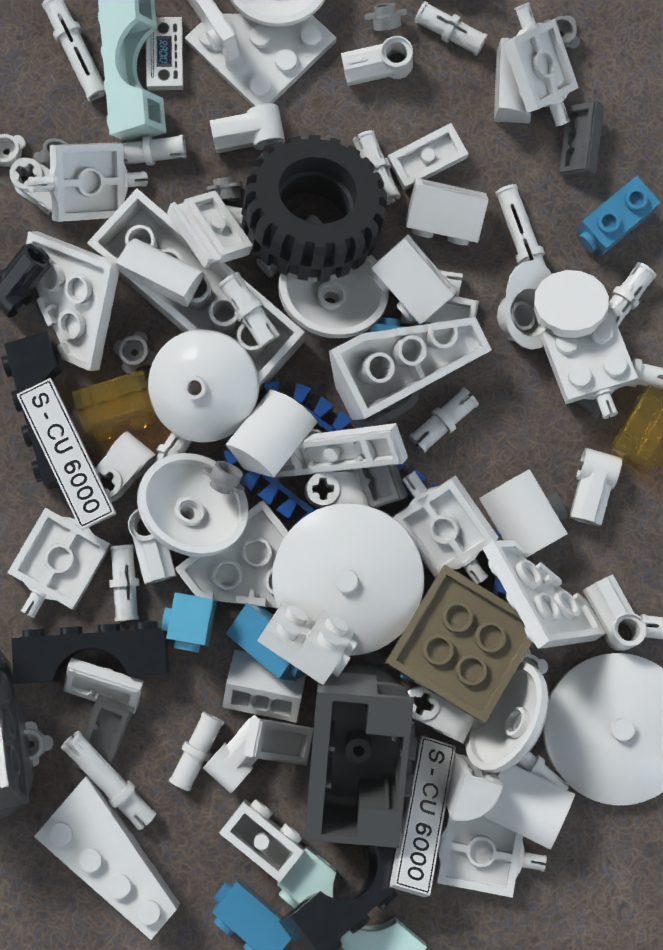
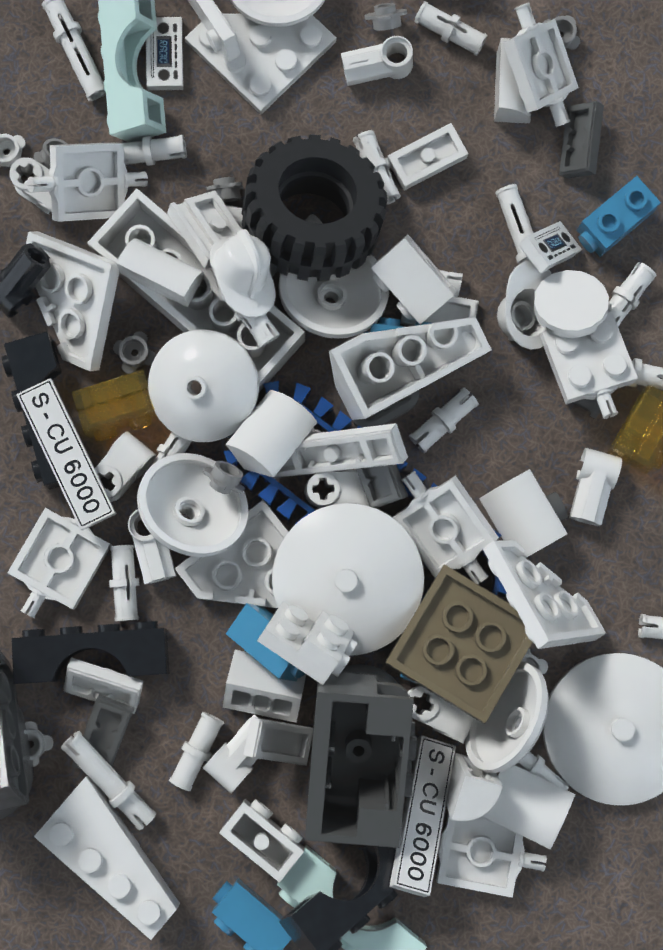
medium azure brick [161,593,217,653] -> none
white piece [209,103,285,154] -> none
white brick [406,178,489,246] -> none
white piece [583,574,647,651] -> none
none -> white piece [209,229,276,318]
none -> white tile [519,221,582,273]

